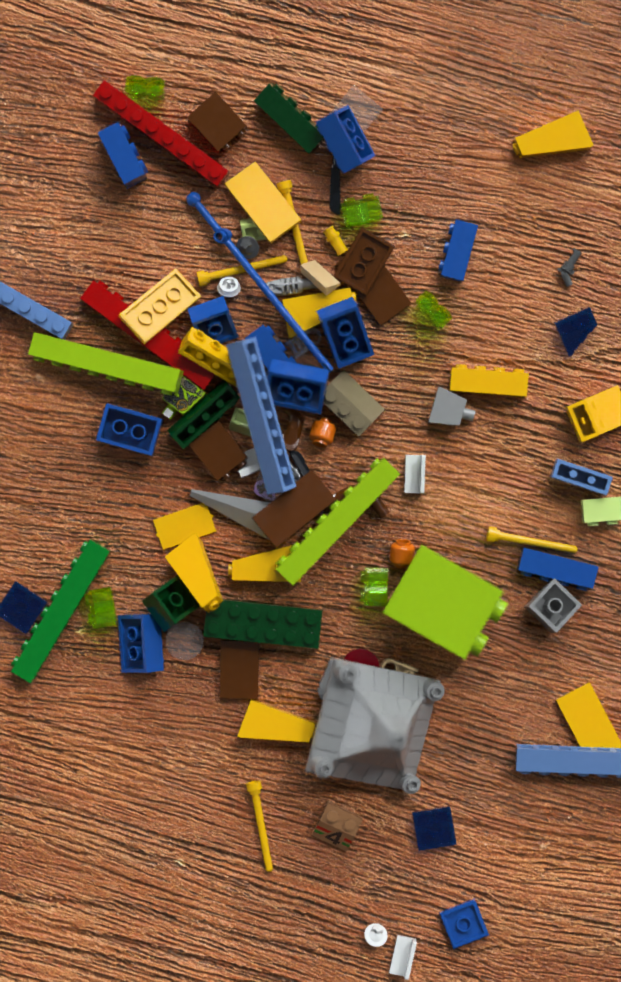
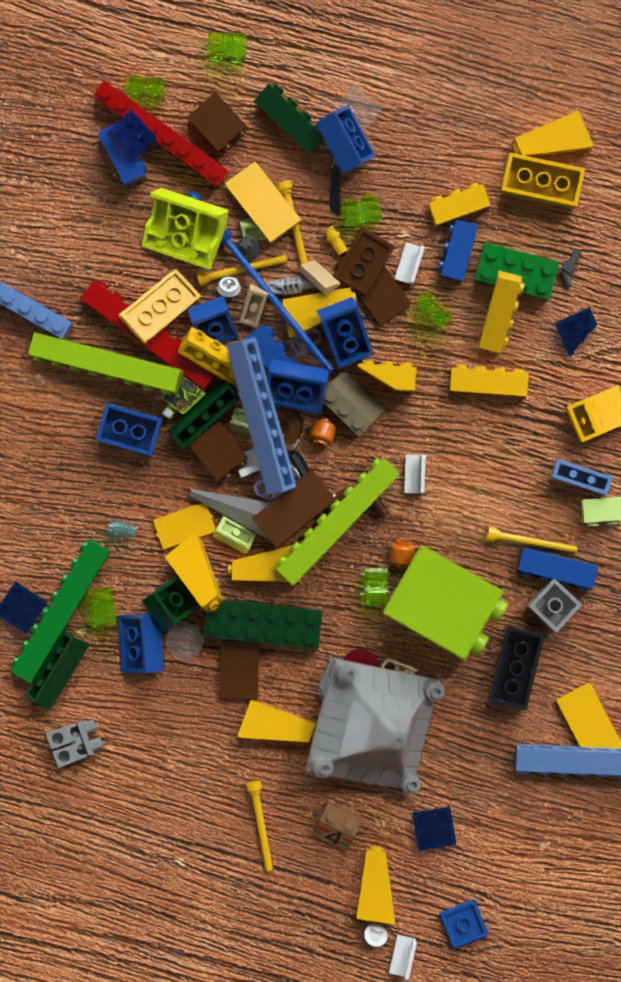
light grey torso [428,387,475,426] -> none
none -> dark green brick [25,630,90,710]
none -> light grey hips [46,720,104,768]
none -> clear blue plate [105,110,157,163]
none -> clear light blue cone [108,519,136,538]
none -> neon yellow piece [142,188,229,269]
none -> clear neon green brick [207,32,248,63]
none -> yellowish green slope [212,516,257,554]
none -> tan slope [239,284,268,328]
none -> yellow slope [356,845,395,925]
none -> yellow slope [357,360,416,392]
none -> white panel [395,243,425,285]
none -> yellow brick [428,182,491,227]
none -> green brick [474,242,559,301]
none -> yellow brick [479,271,524,353]
none -> black brick [487,625,545,710]
none -> yellow brick [500,153,585,209]

